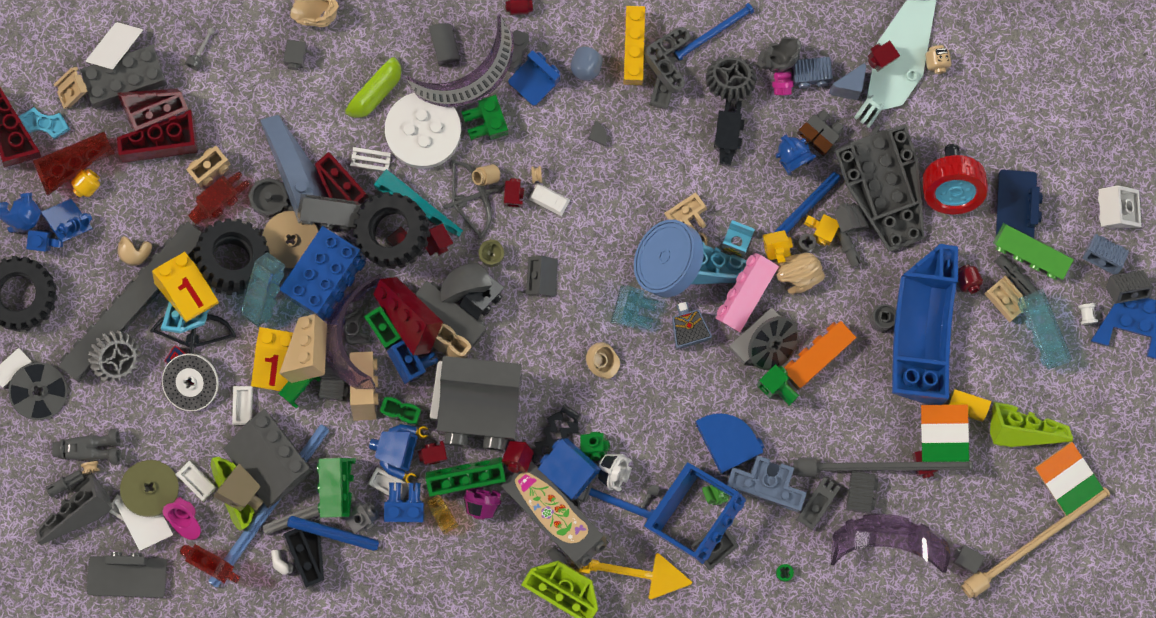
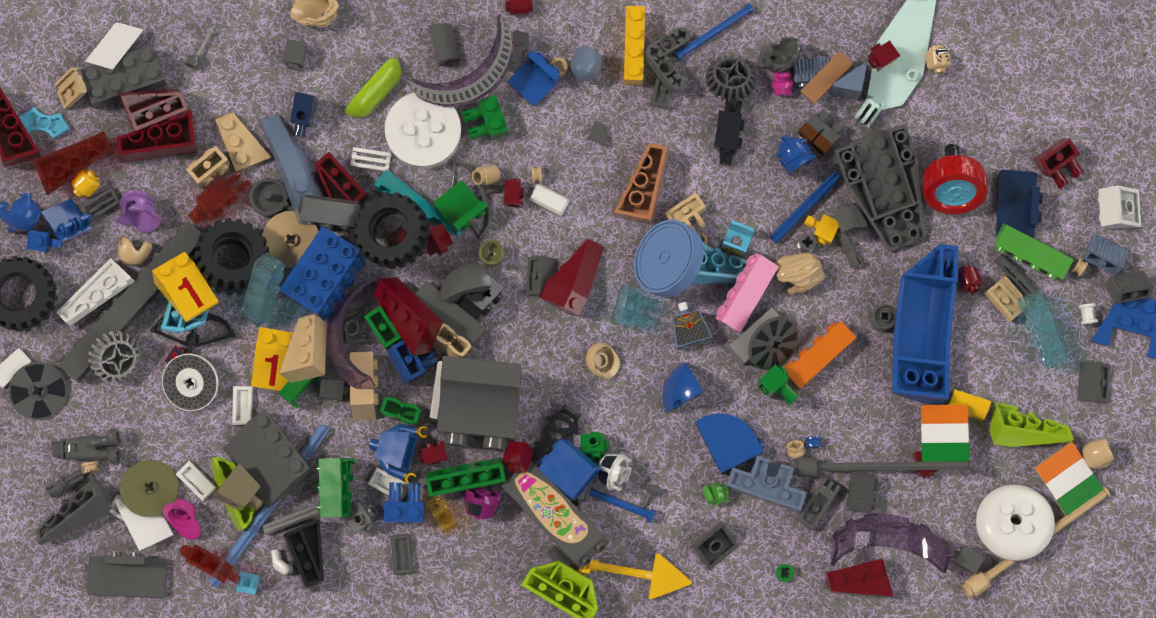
blue axle [287,516,379,551] -> none
blue window [644,462,746,564] -> none
yellow brick [763,230,793,263] -> none
none -> white wing [56,258,135,326]
none -> dark grey tile [79,187,120,224]
none -> medium lavender helmet [116,190,162,233]
none -> tan wing [215,113,272,172]
none -> medium azure tile [236,572,259,595]
none -> dark blue torso [290,92,318,137]
none -> dark grey tile [391,534,414,575]
none -> green bracket [434,181,488,233]
none -> dark red wedge [539,238,604,316]
none -> tan tile [549,57,568,77]
none -> nougat wedge [613,143,669,225]
none -> blue brick [663,362,703,413]
none -> tan bush [787,440,805,458]
none -> medium nougat tile [800,51,853,105]
none -> blue bush [805,437,823,448]
none -> dark red wedge [824,558,893,597]
none -> white brick [976,484,1055,561]
none -> dark red brick [1033,138,1084,189]
none -> tan bush [1071,257,1089,277]
none -> dark grey panel [1078,362,1110,403]
none -> tan helmet [1082,439,1114,469]

